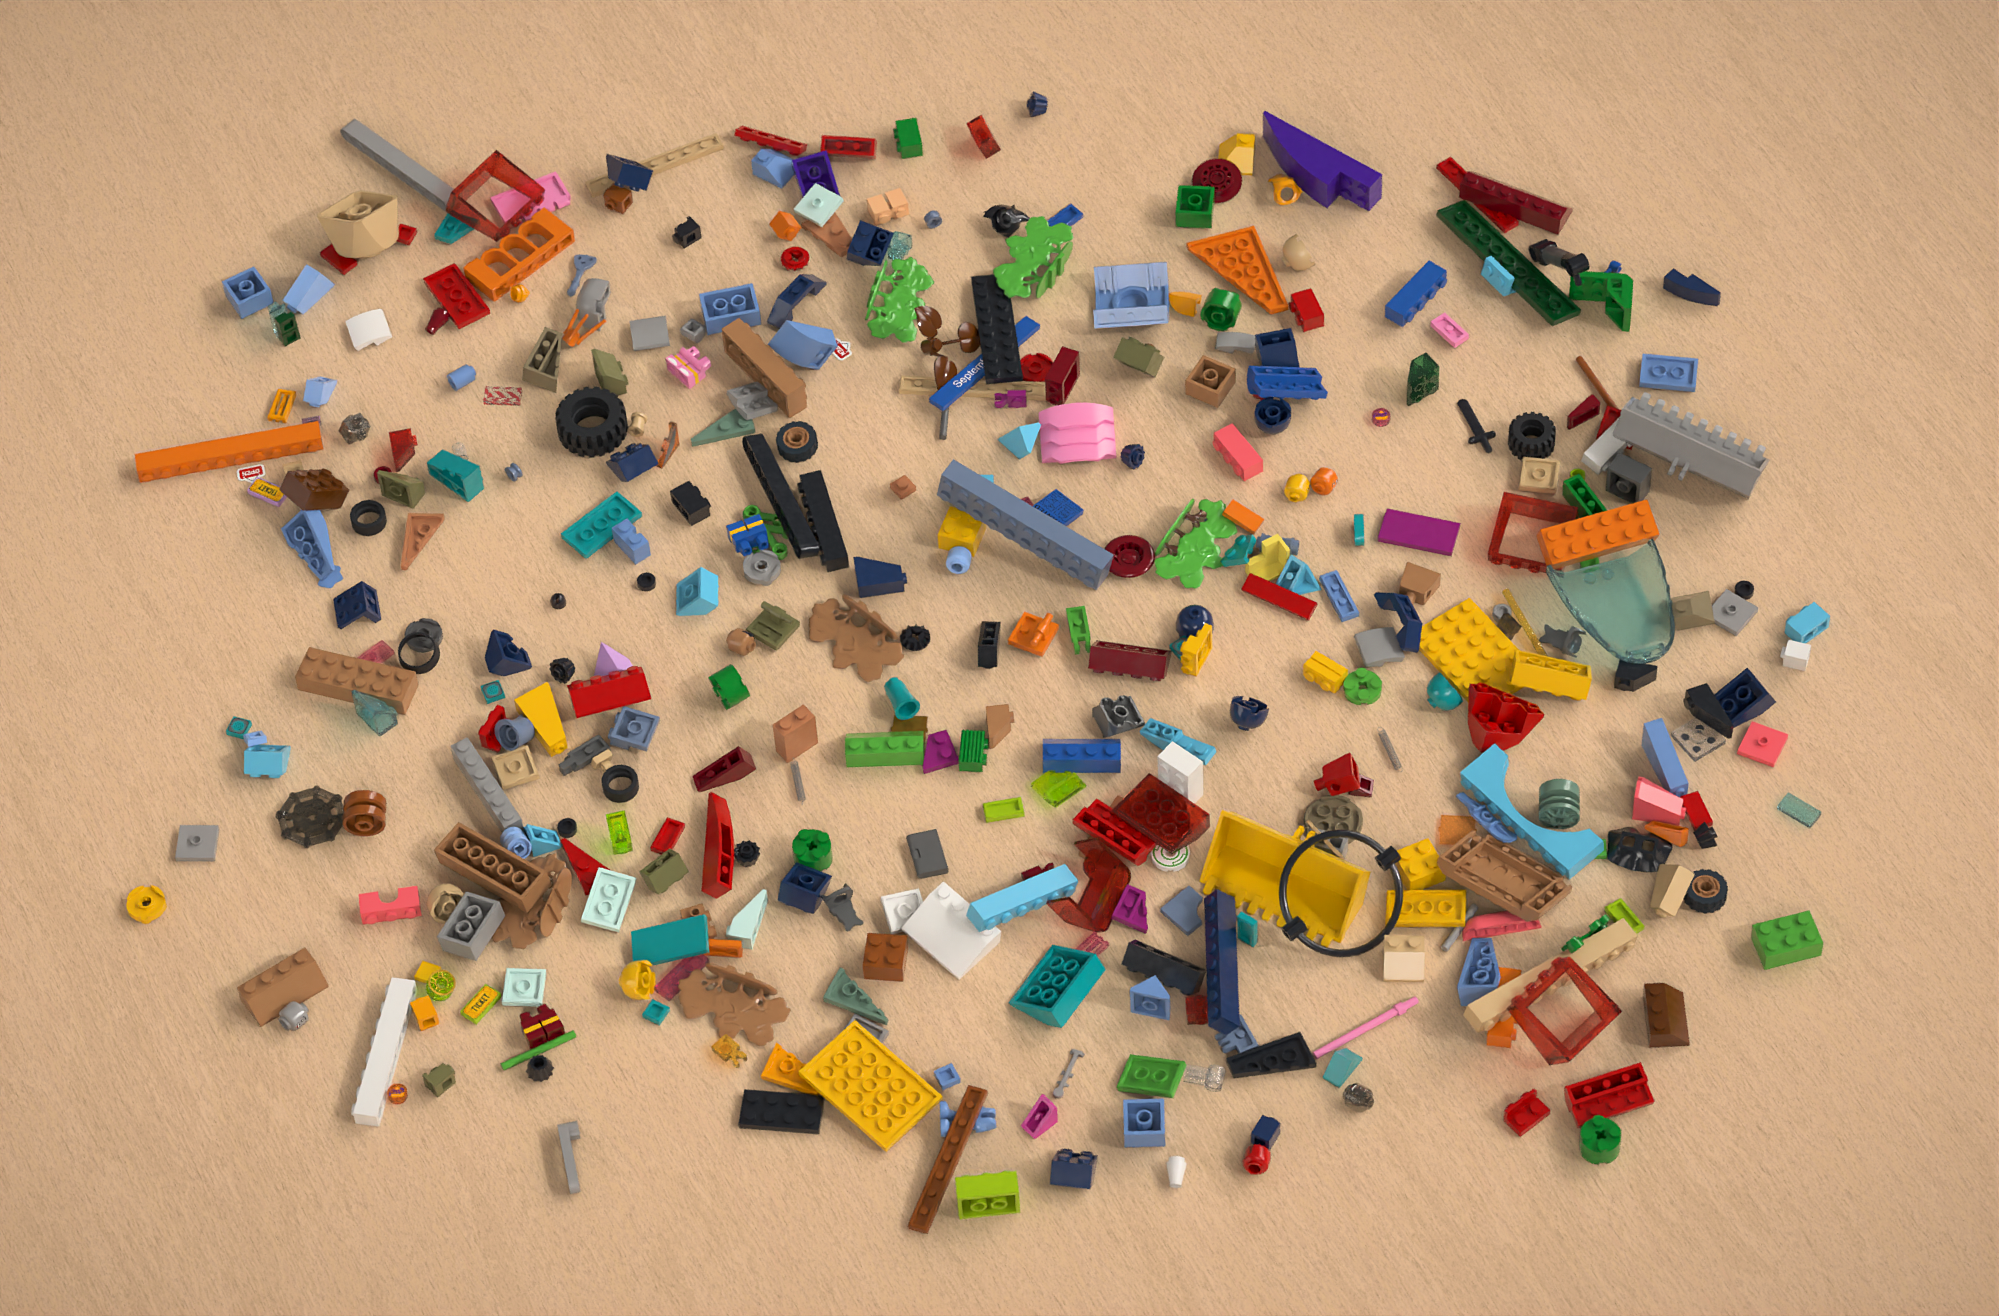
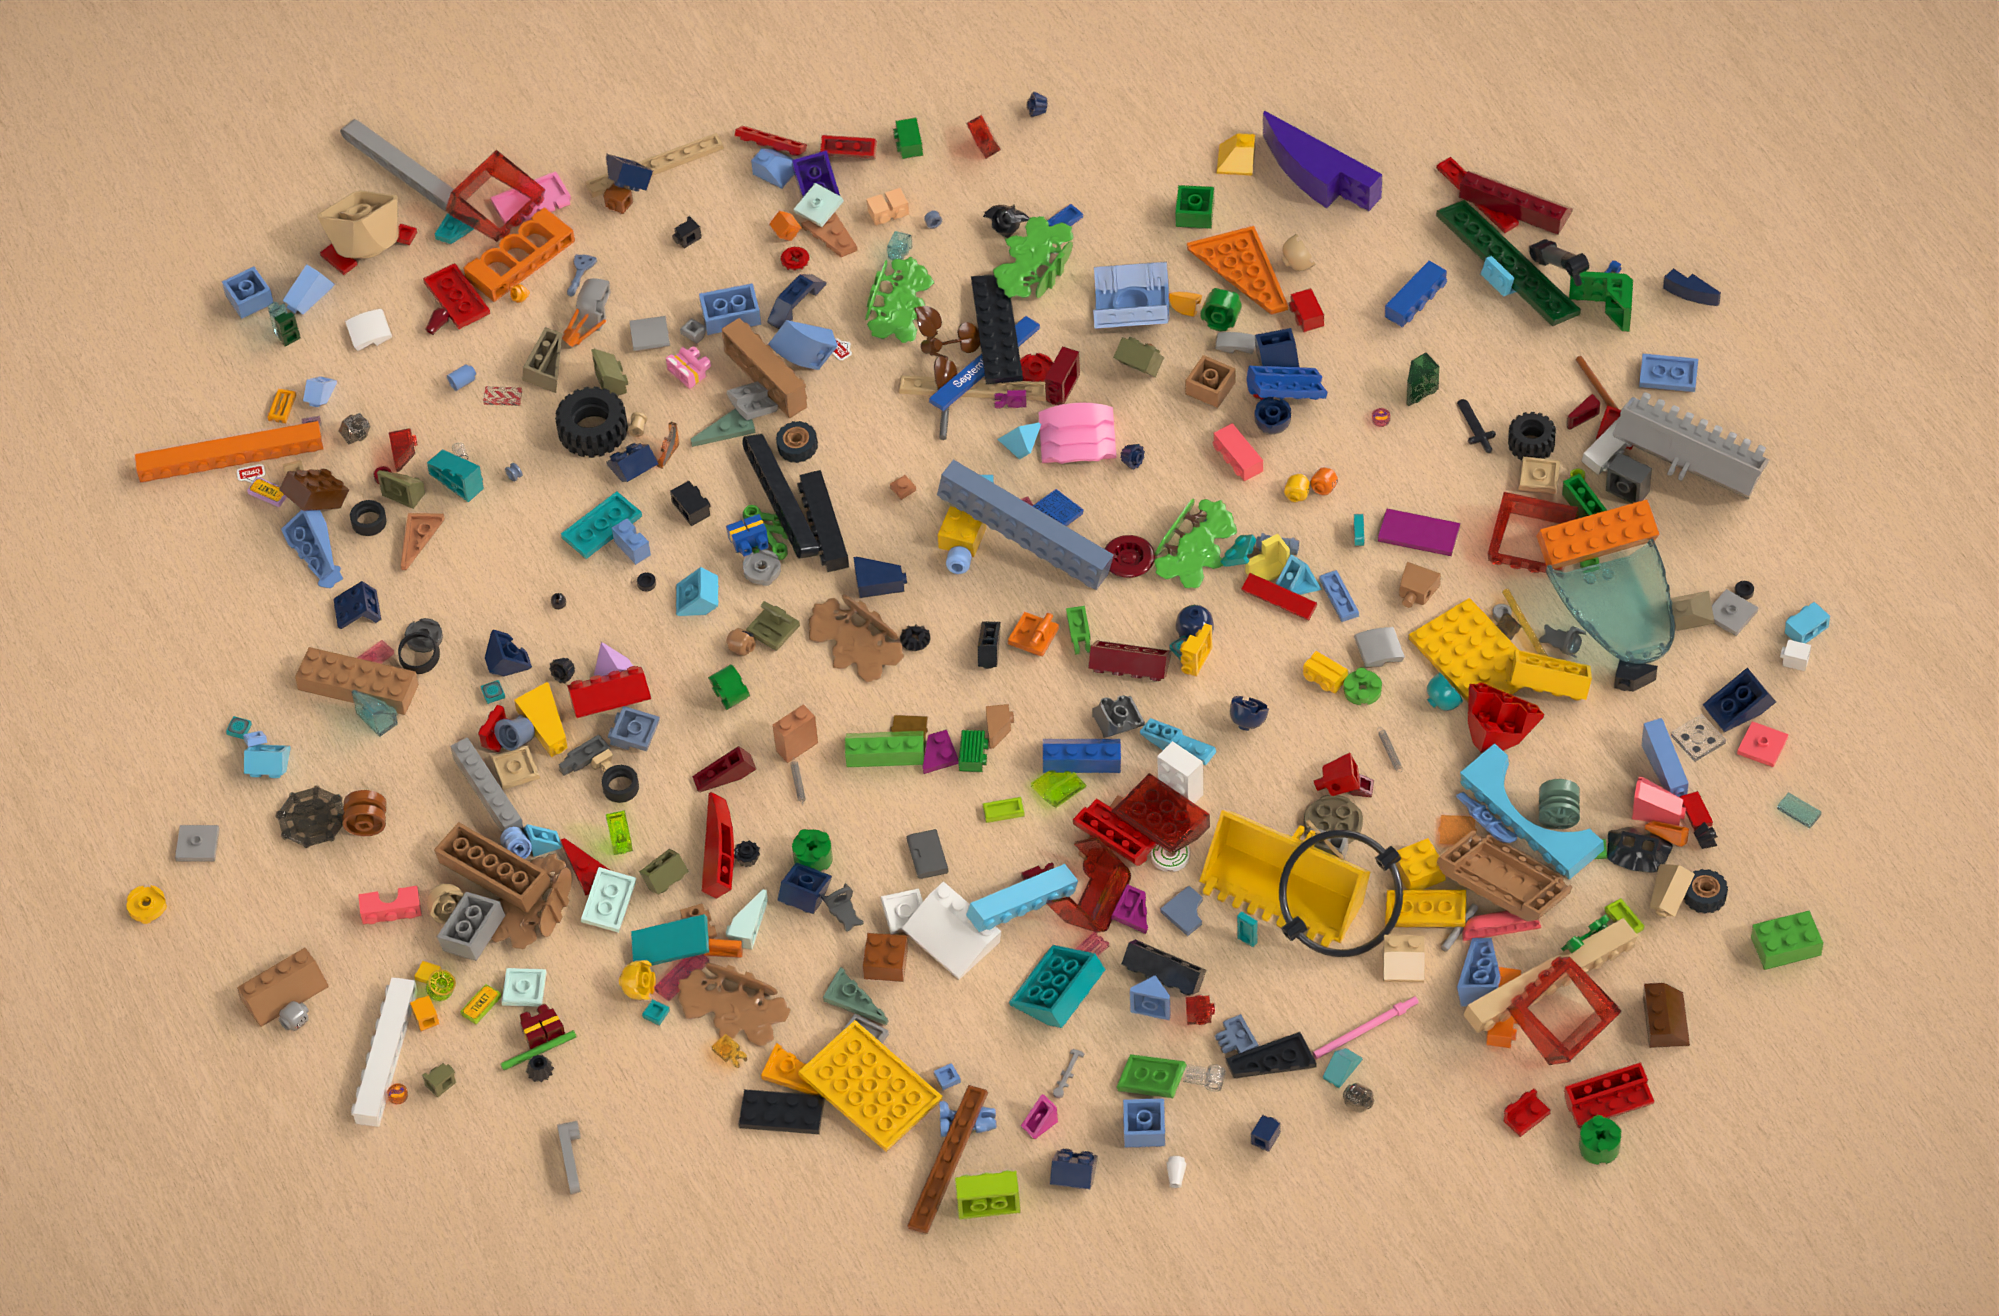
black tile [557,818,577,838] -> none
red tile [650,817,685,855] -> none
dark blue slope [847,220,894,266] -> none
teal plant [884,677,920,720] -> none
dark red wheel [1192,158,1242,203] -> none
dark blue brick [1204,889,1240,1035] -> none
orange tile [1222,499,1264,535] -> none
red head [1243,1144,1271,1175] -> none
light orange hair [1268,174,1302,205] -> none
dark blue slope [1374,592,1422,653] -> none
bright pink plate [1430,312,1469,348] -> none
black slope [1683,683,1734,739] -> none

